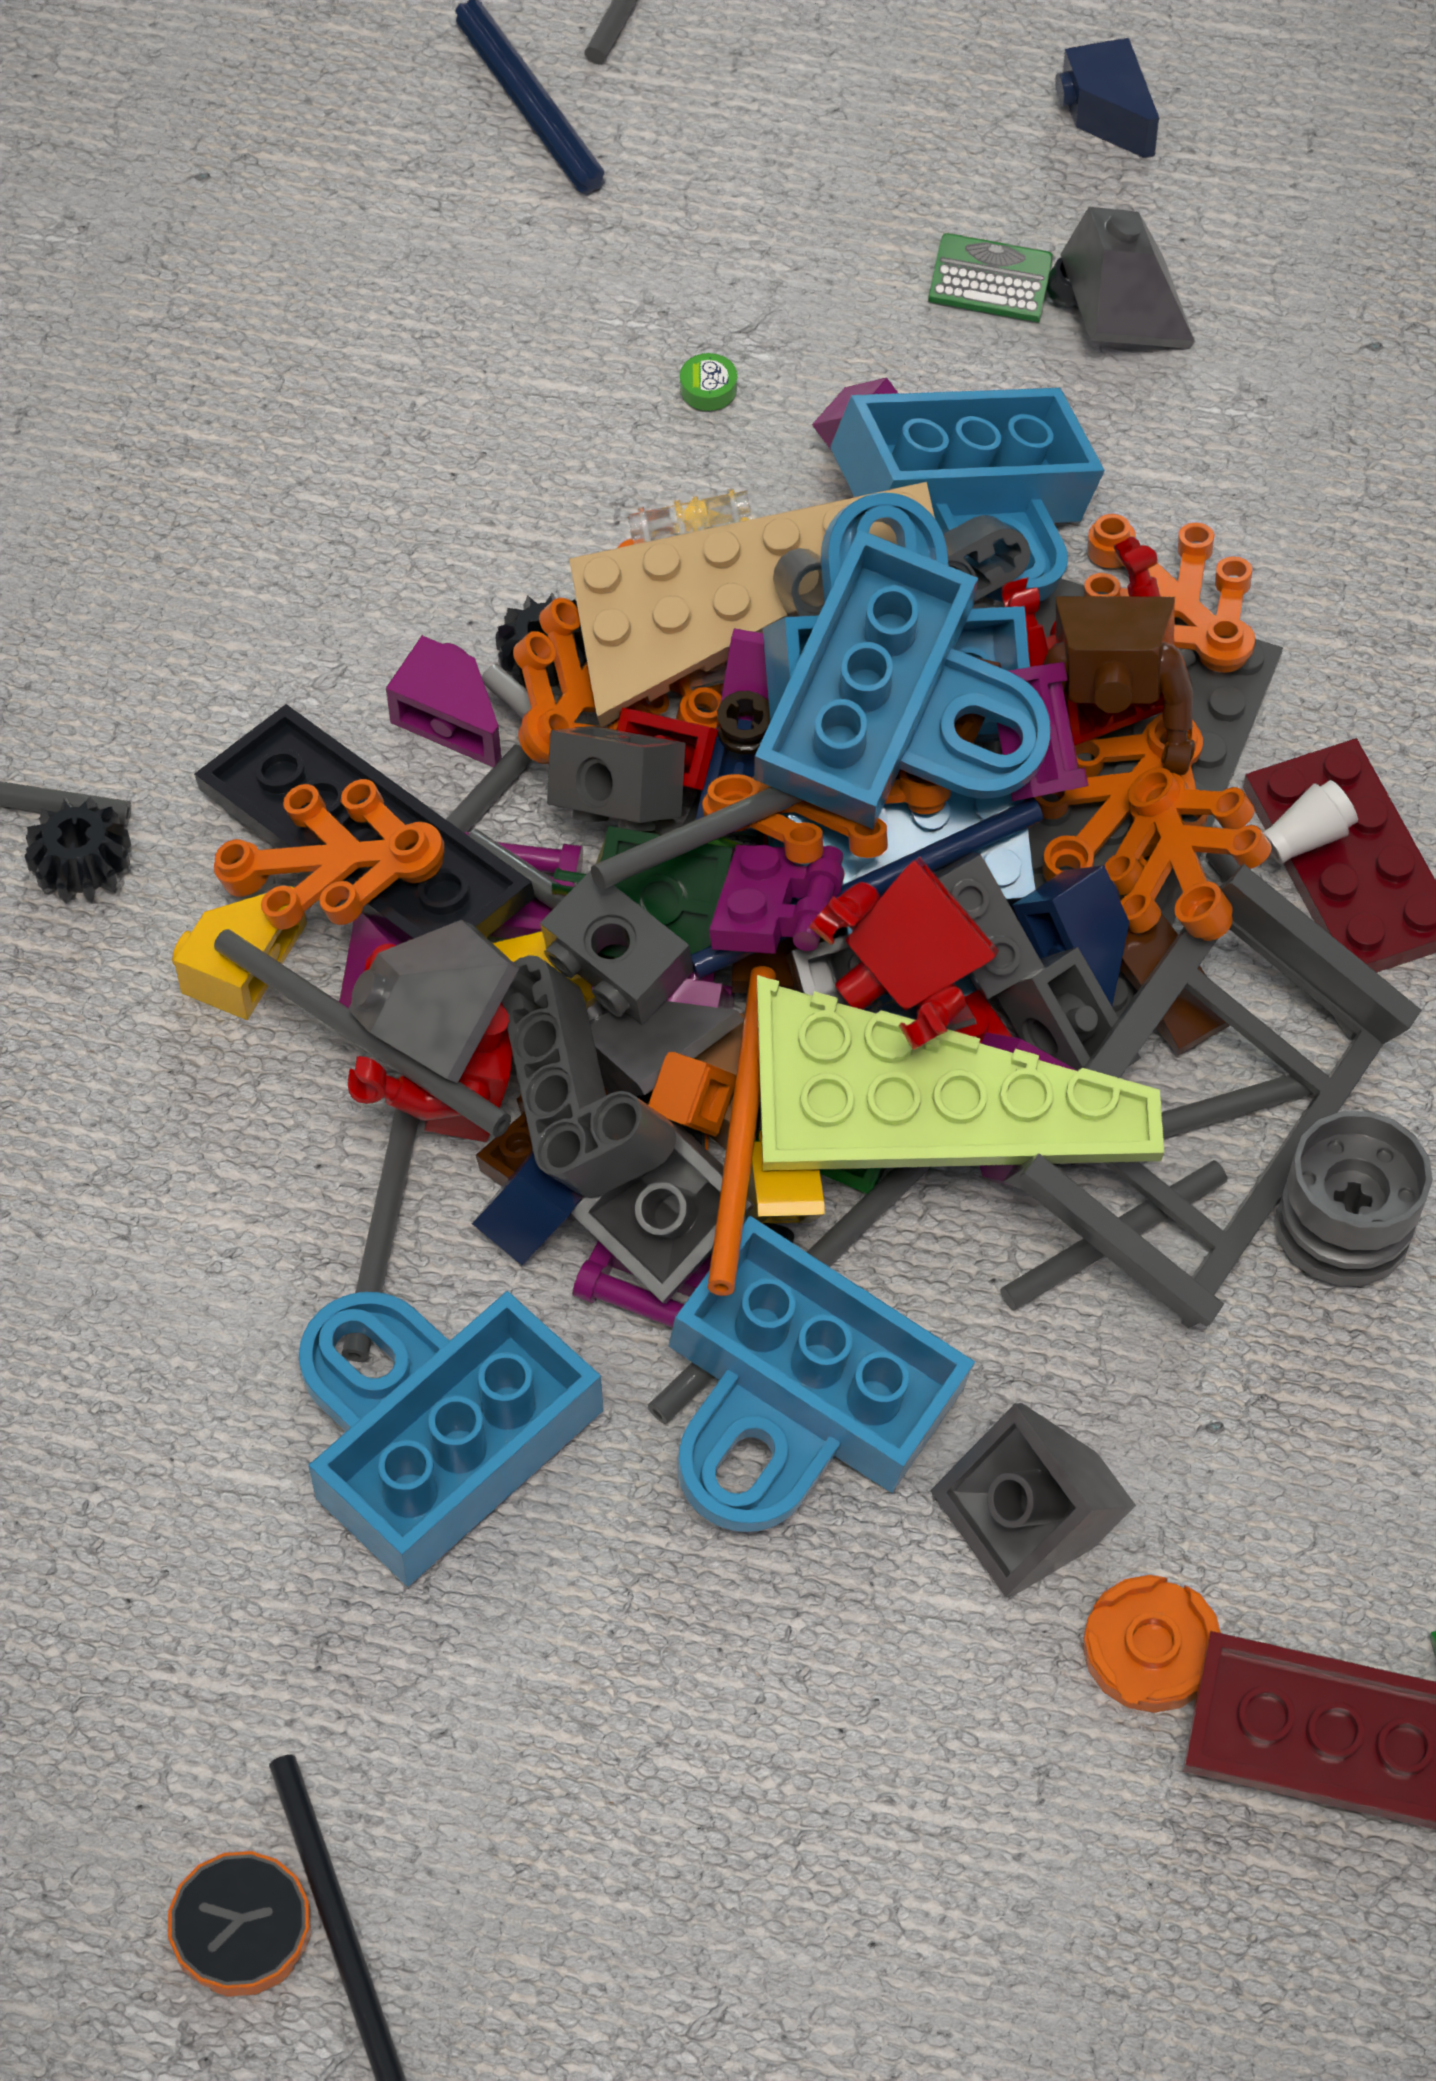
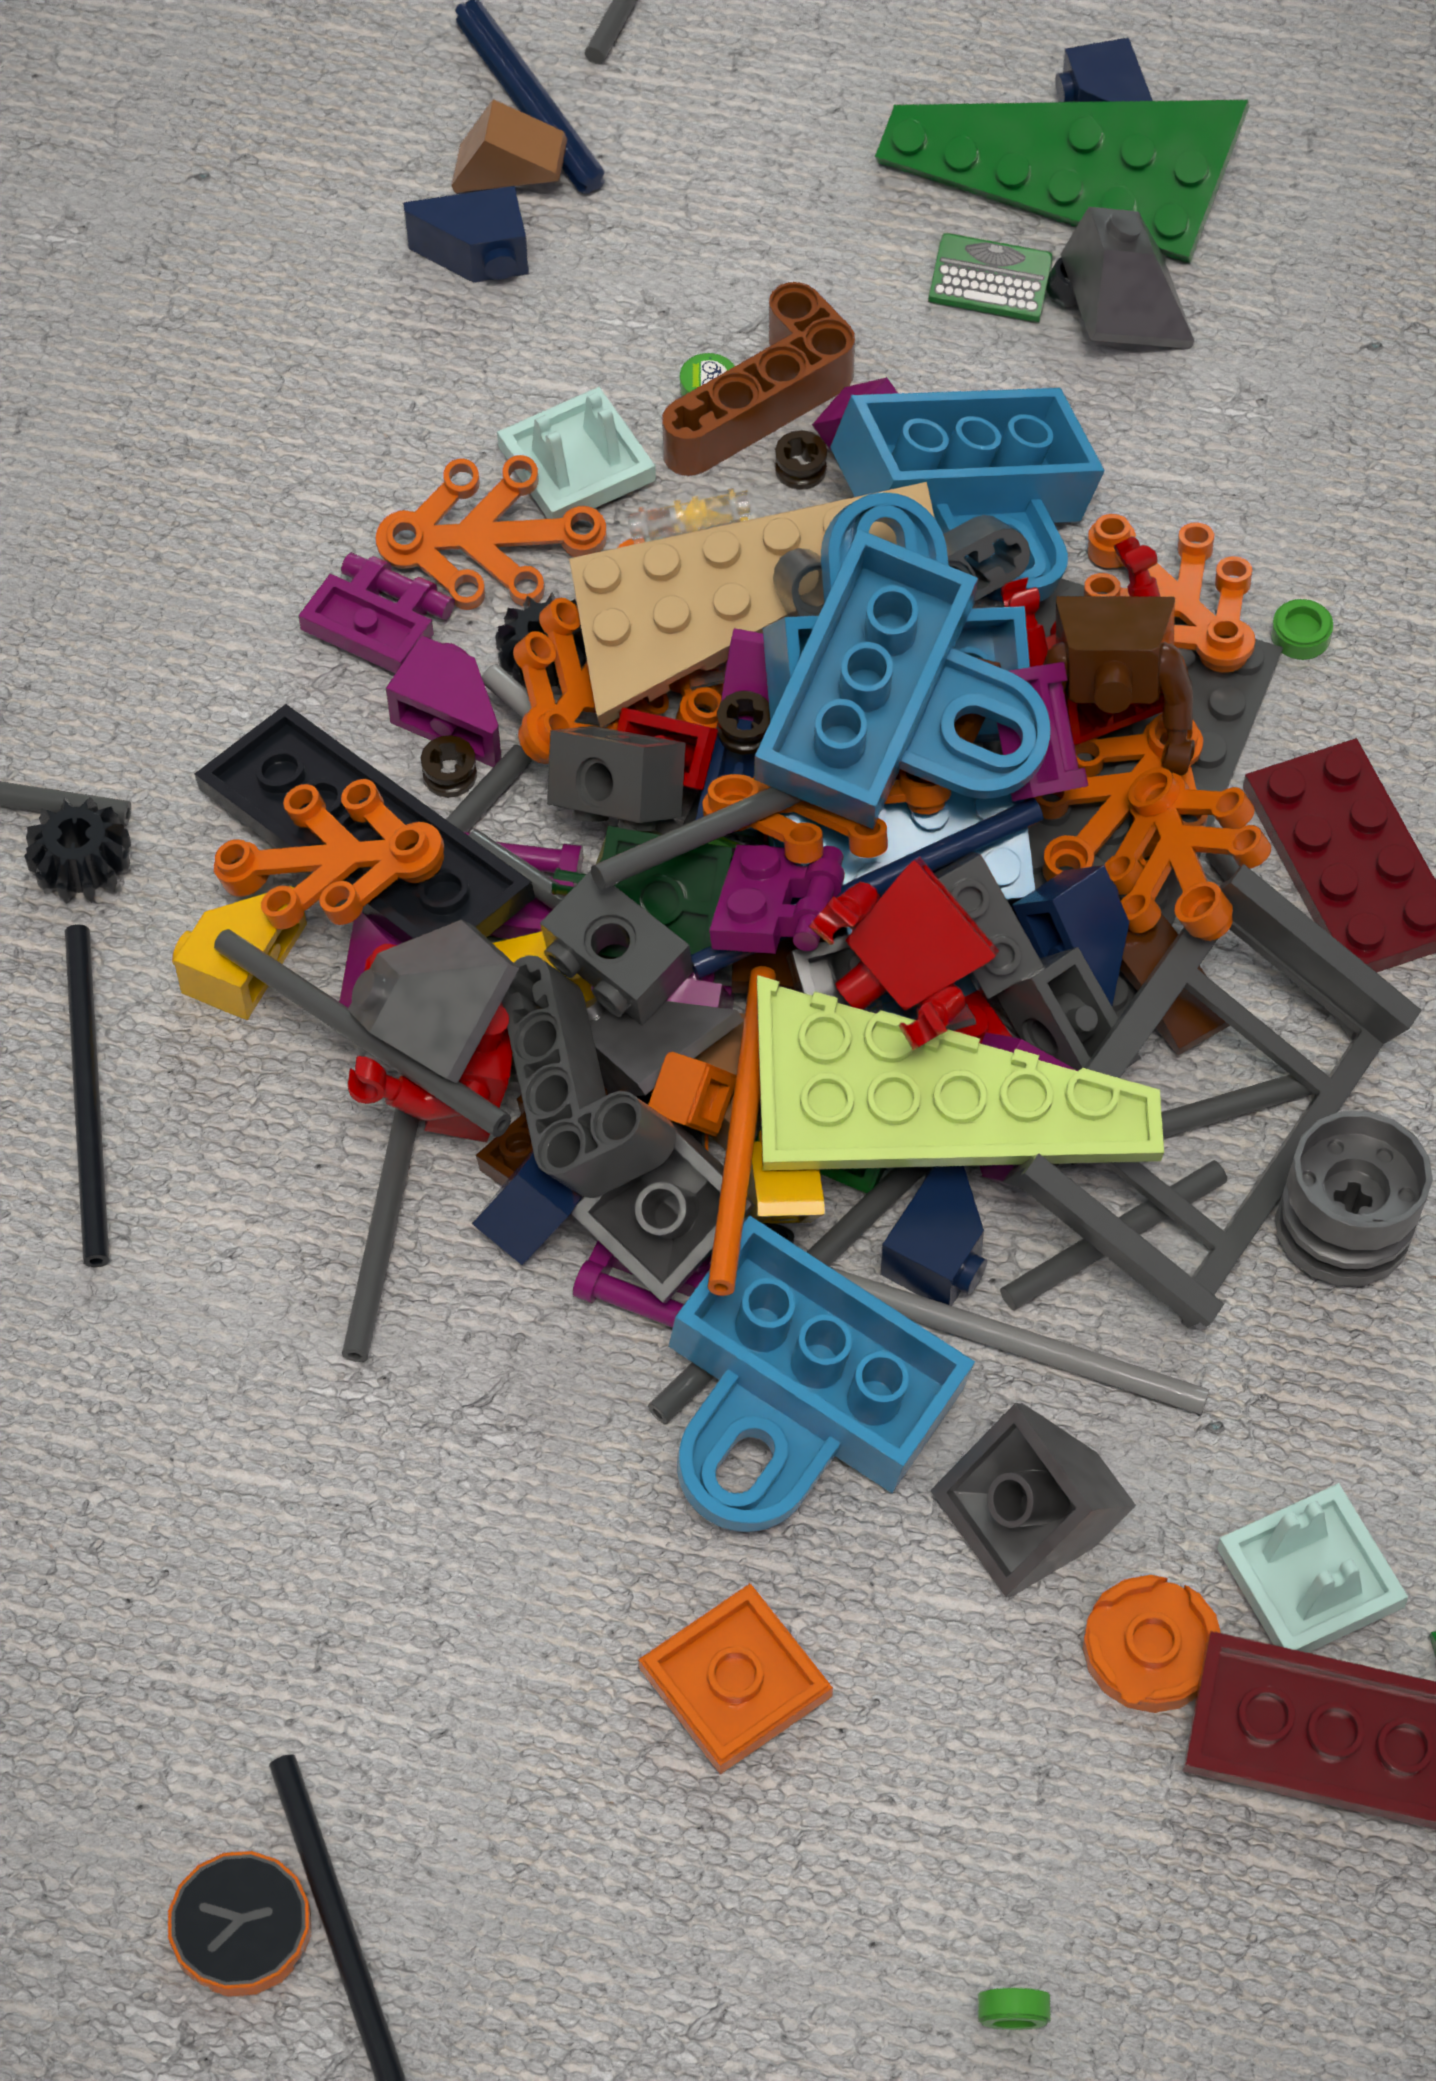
dark azure brick [299,1291,604,1587] -> none
white cone [1263,780,1358,865] -> none
none -> black piece [65,924,110,1267]
none -> magenta plate [298,552,455,674]
none -> orange plant [376,455,607,610]
none -> dark blue slope [403,186,529,283]
none -> dark brown bush [421,735,477,798]
none -> medium nougat slope [451,99,567,193]
none -> light aqua plate [497,387,656,519]
none -> orange plate [638,1583,833,1775]
none -> dark orange beam [662,282,855,476]
none -> dark brown bush [775,430,827,490]
none -> light grey piece [831,1267,1210,1415]
none -> green wing [875,100,1250,263]
none -> dark blue slope [880,1166,988,1306]
none -> bright green tile [978,1988,1051,2030]
none -> light aqua plate [1217,1483,1408,1653]
none -> bright green tile [1271,599,1333,660]

